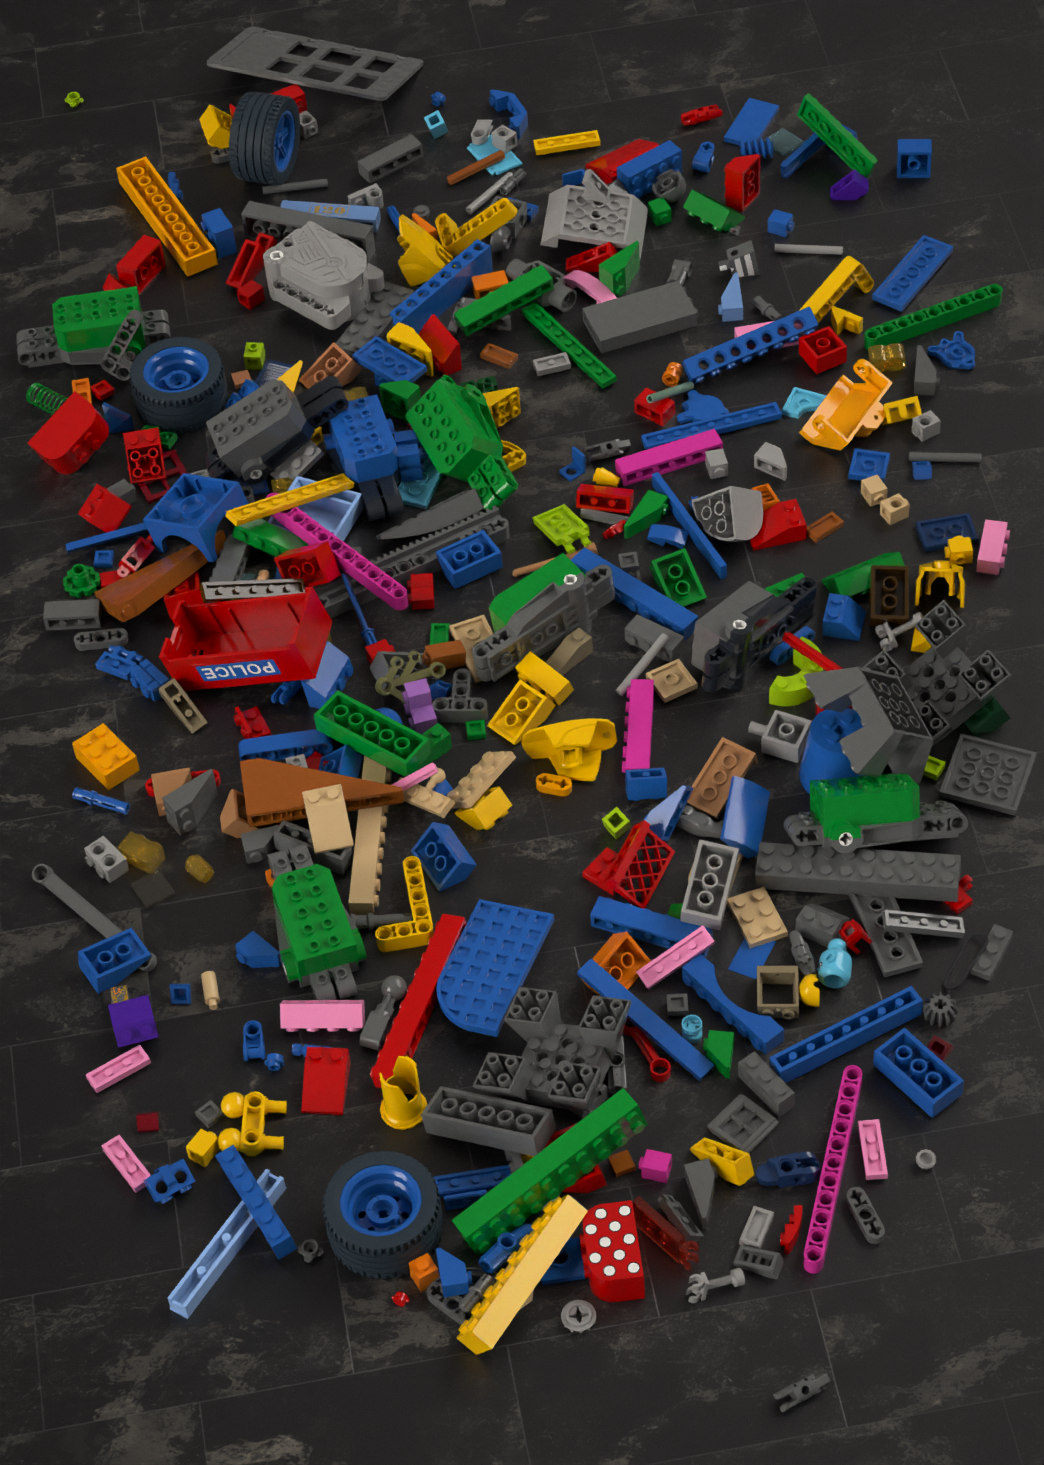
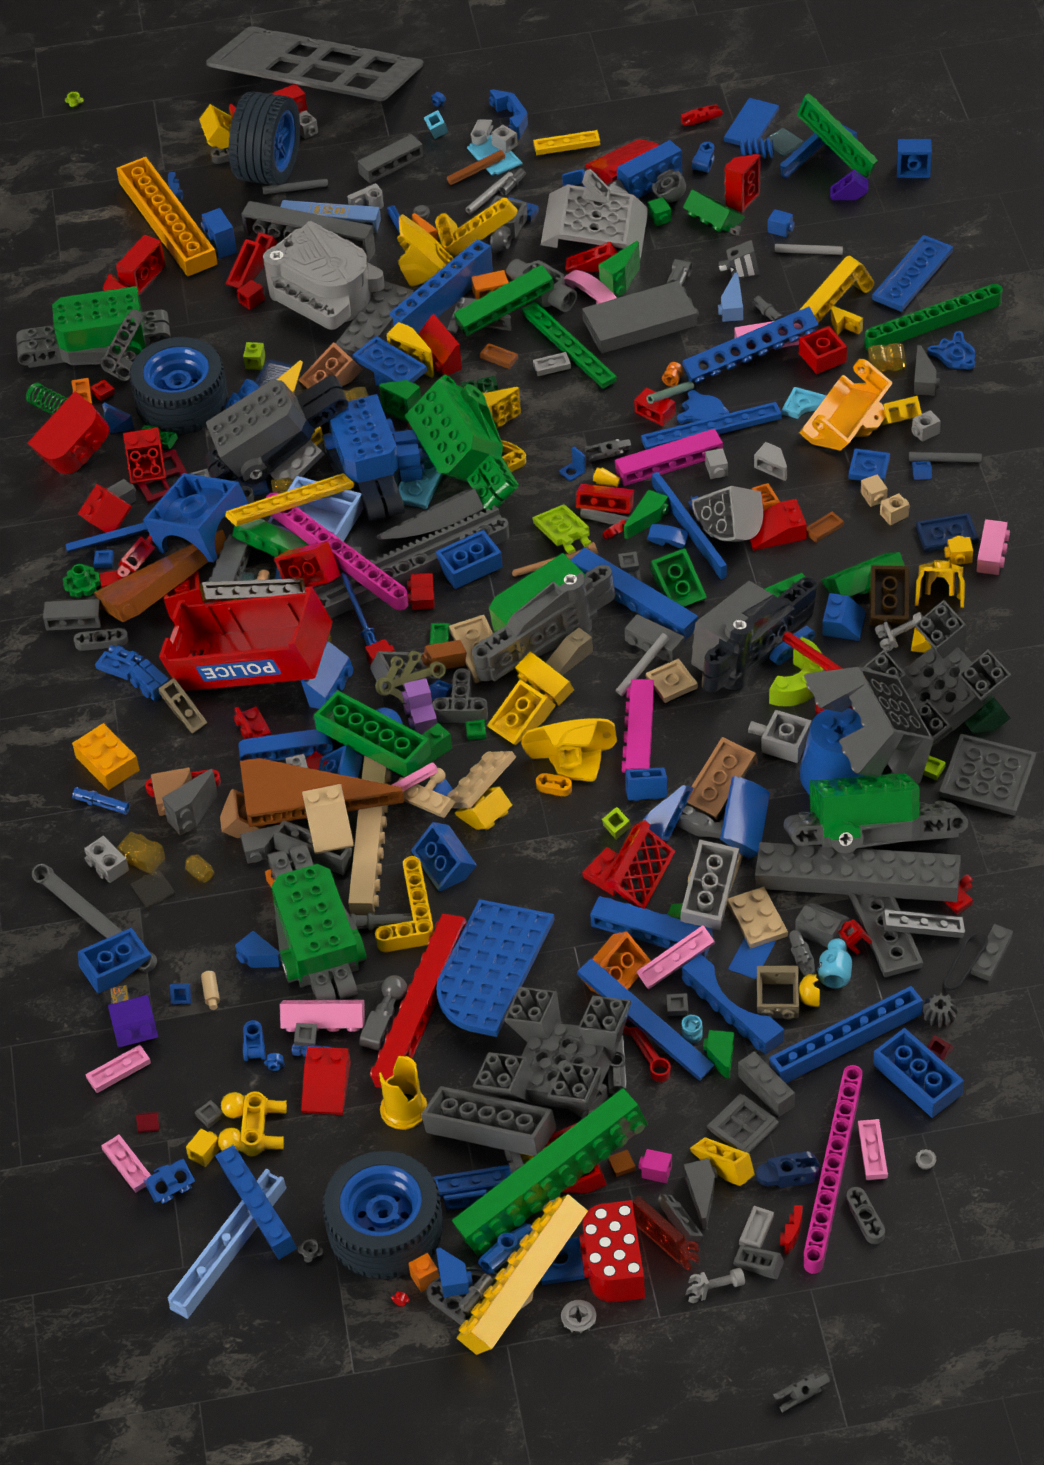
nougat tile [231,370,251,389] -> none
blue hinge [271,680,302,705] -> none
none -> dark grey plate [294,1023,317,1046]

